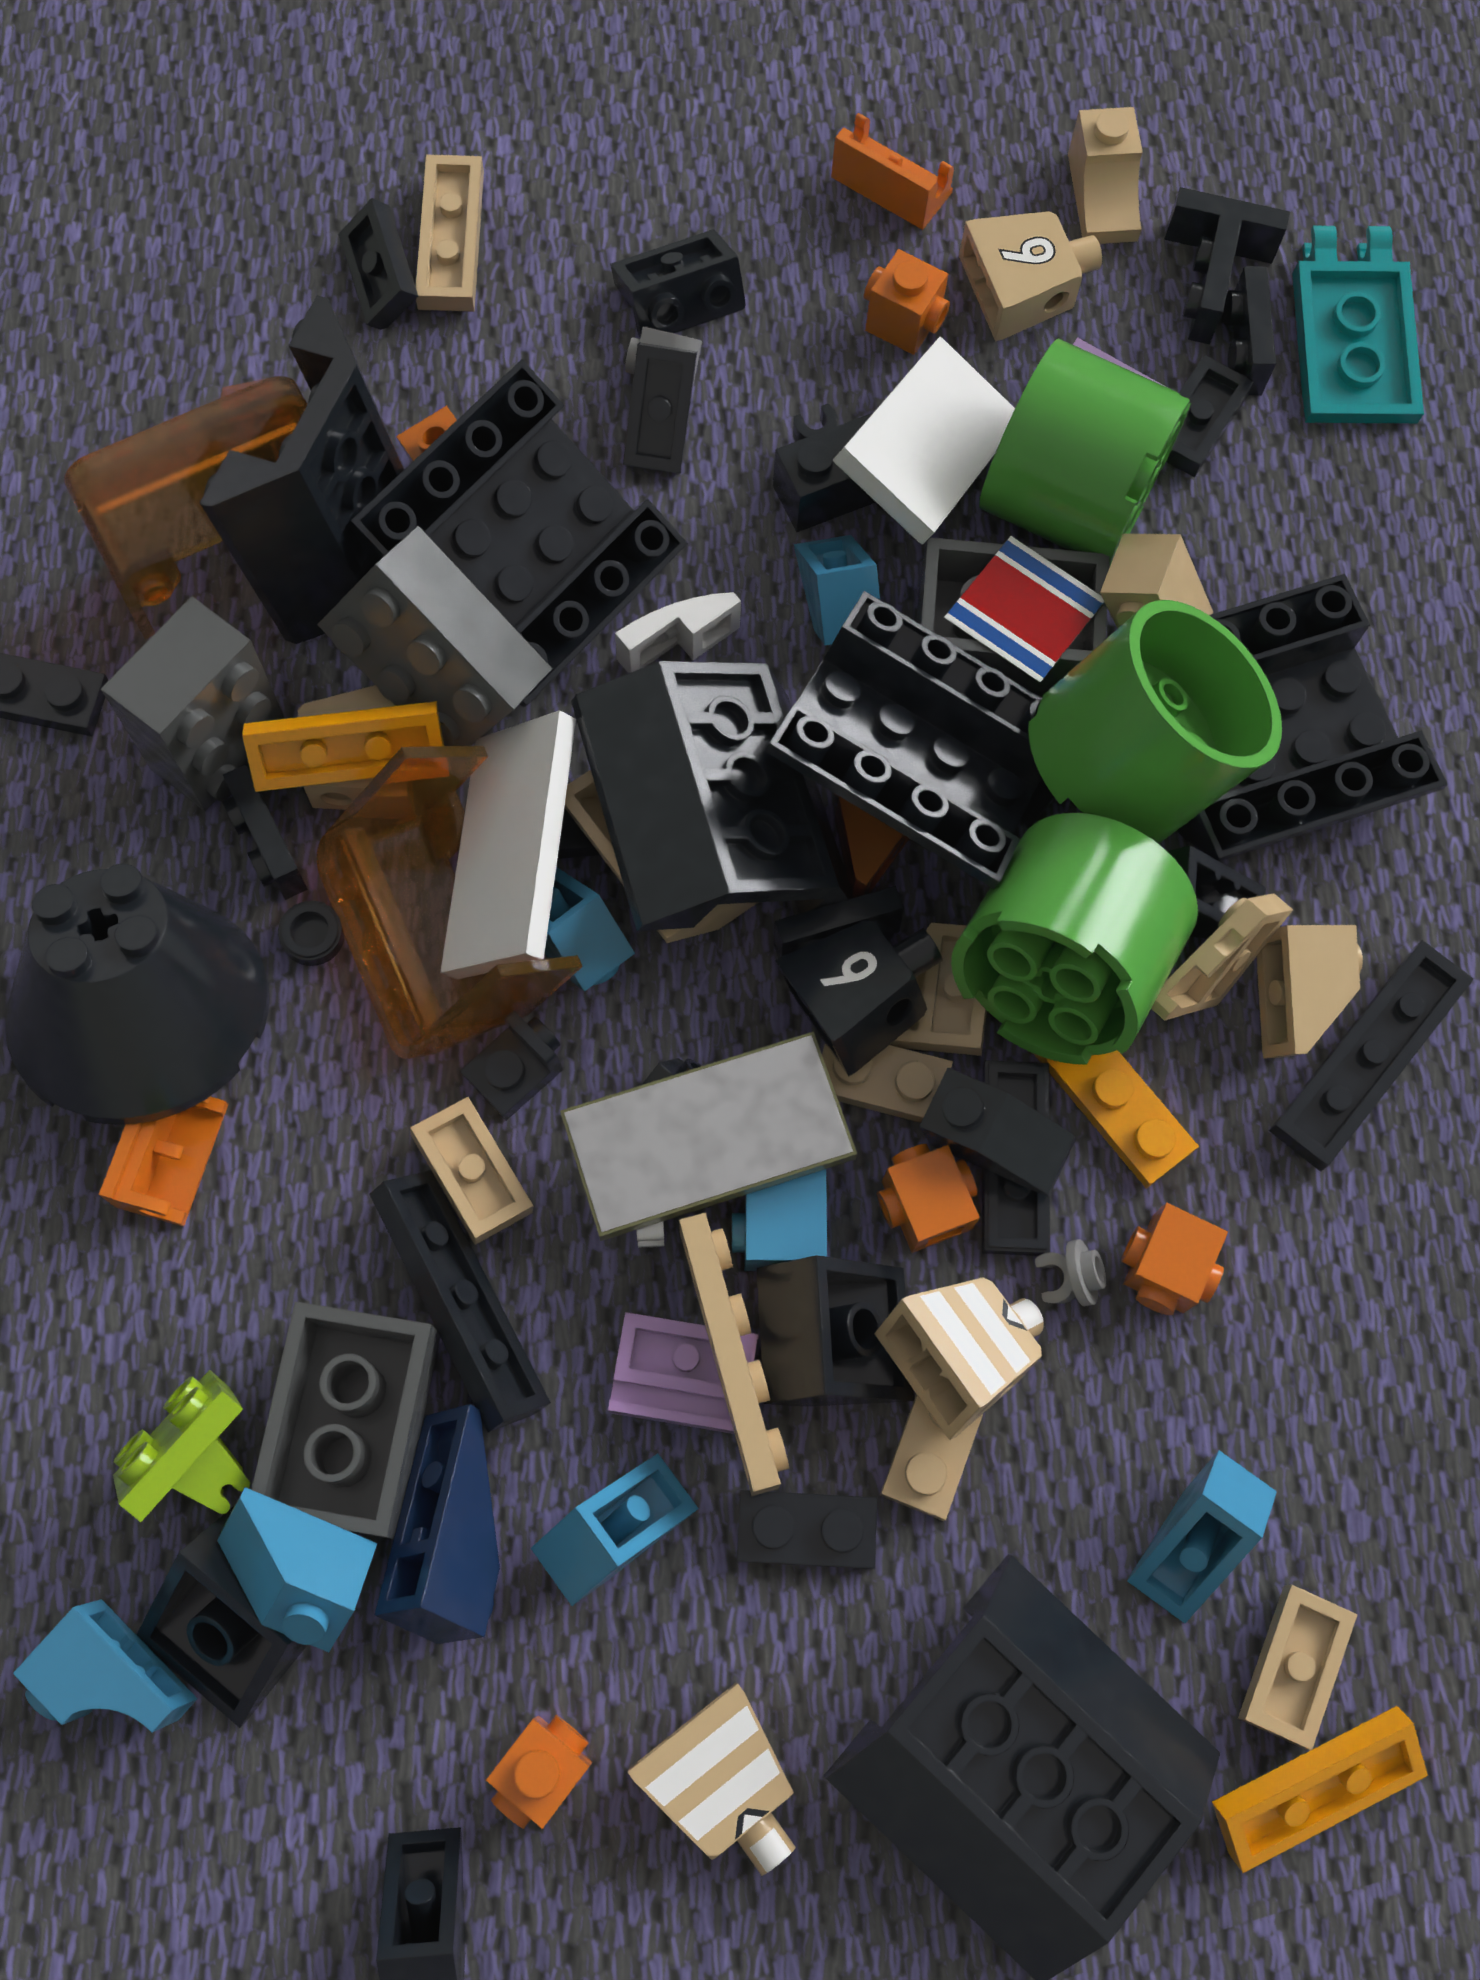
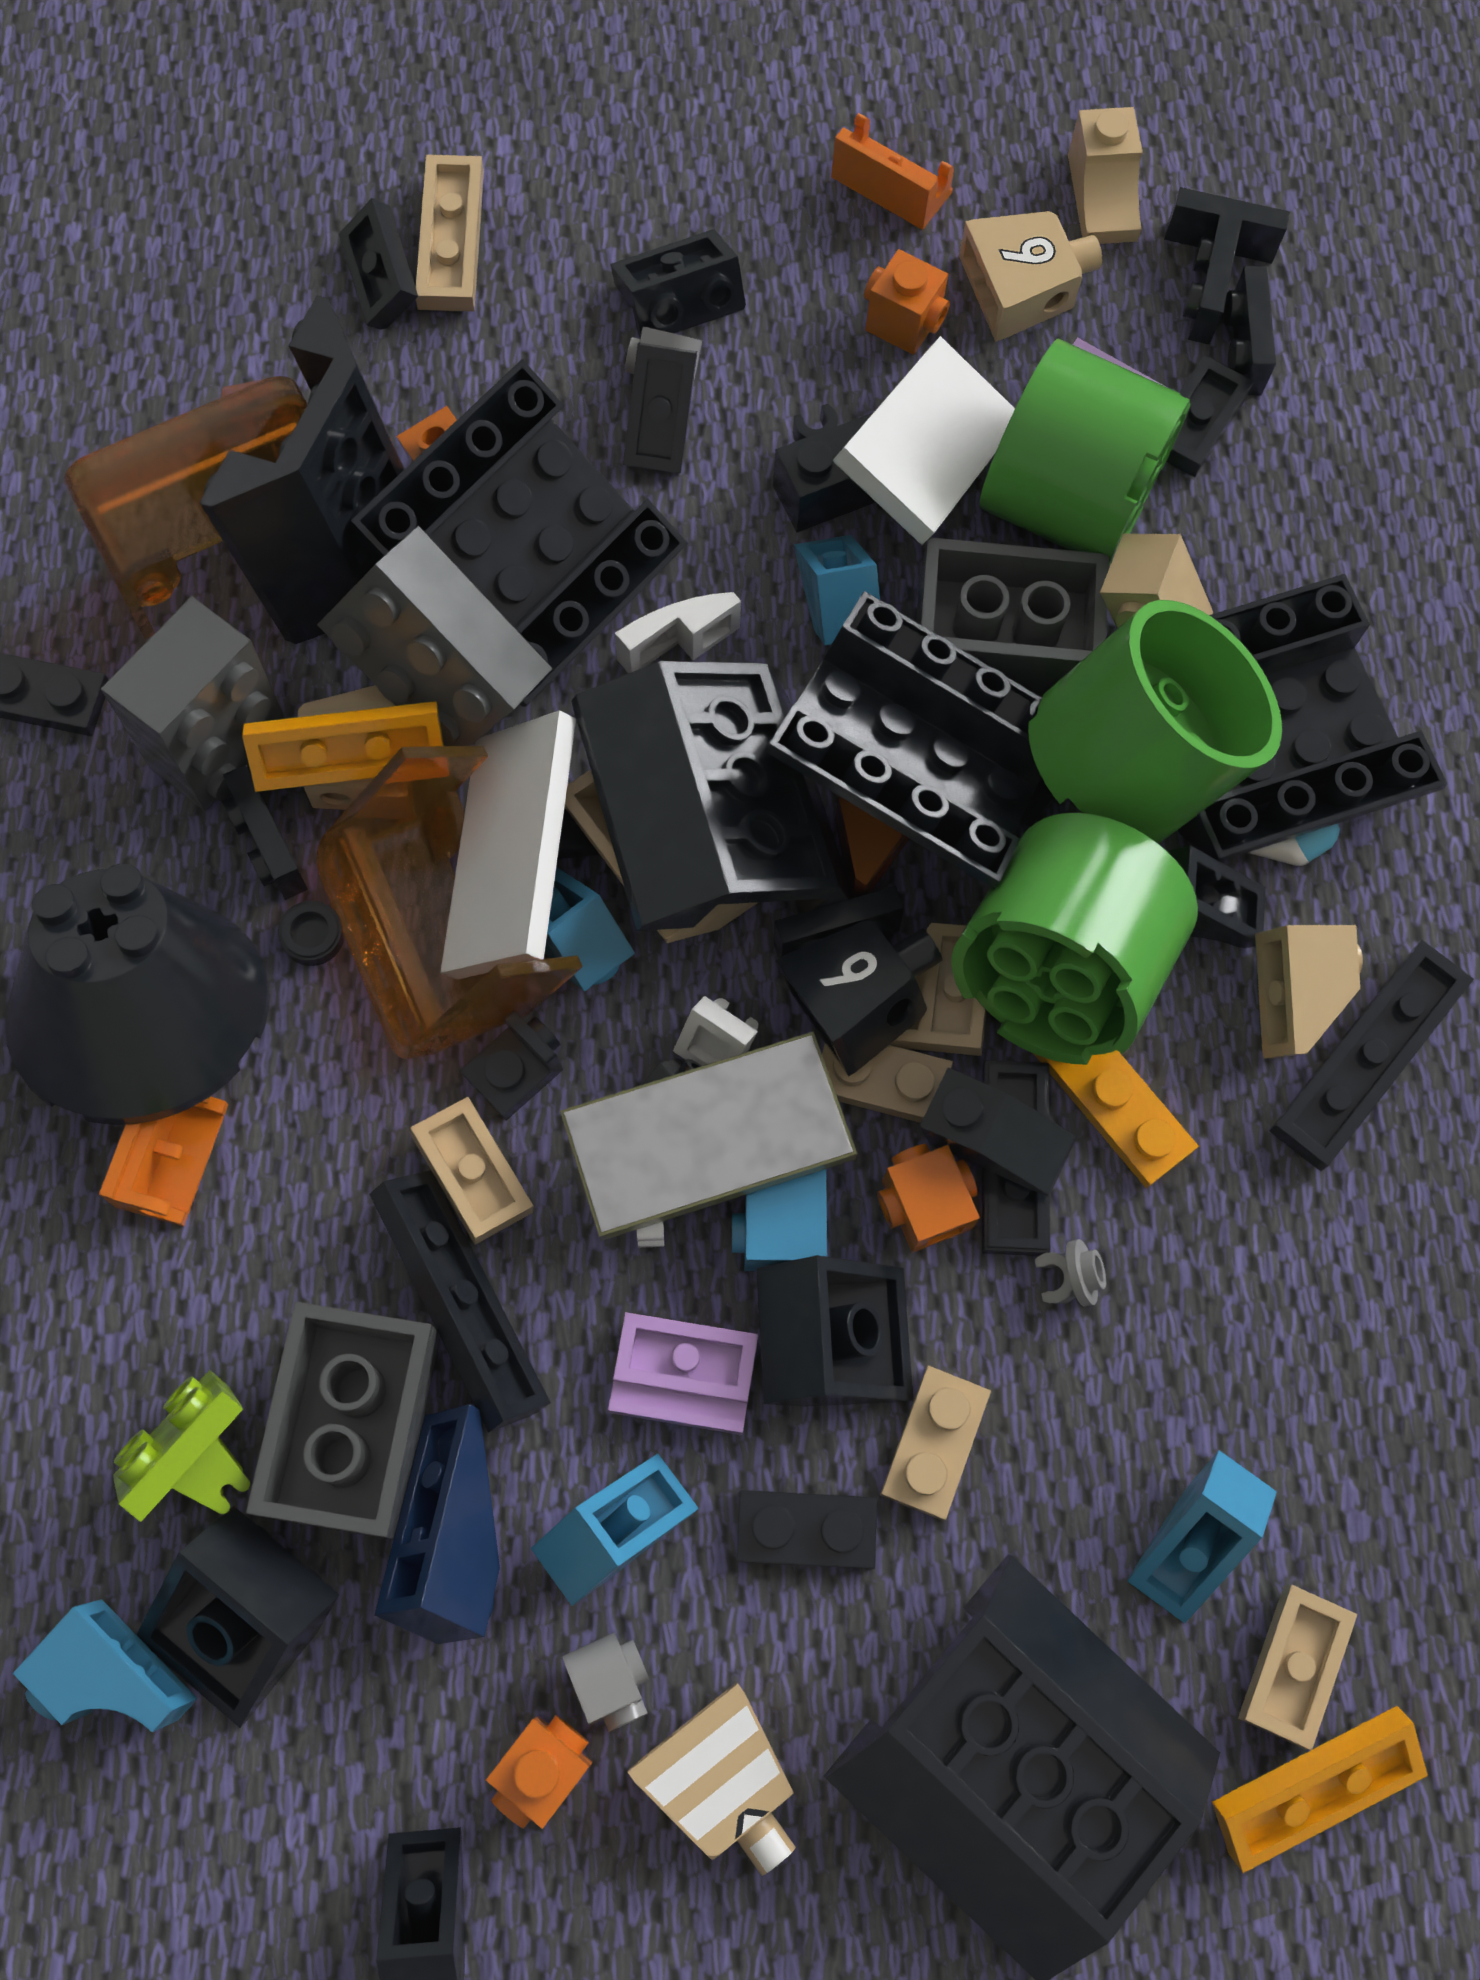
dark azure slope [217,1487,377,1653] -> none
tan plate [679,1212,789,1496] -> none
tan torso [874,1278,1044,1440] -> none
sticker [944,536,1104,682] -> none
orange brick [1121,1203,1228,1315] -> none
tan wing [1151,893,1293,1021] -> none
teal tile [1292,226,1424,424] -> none
none -> light grey plate [562,1632,649,1732]
none -> white tile [673,996,758,1066]
none -> arm [1248,824,1340,866]

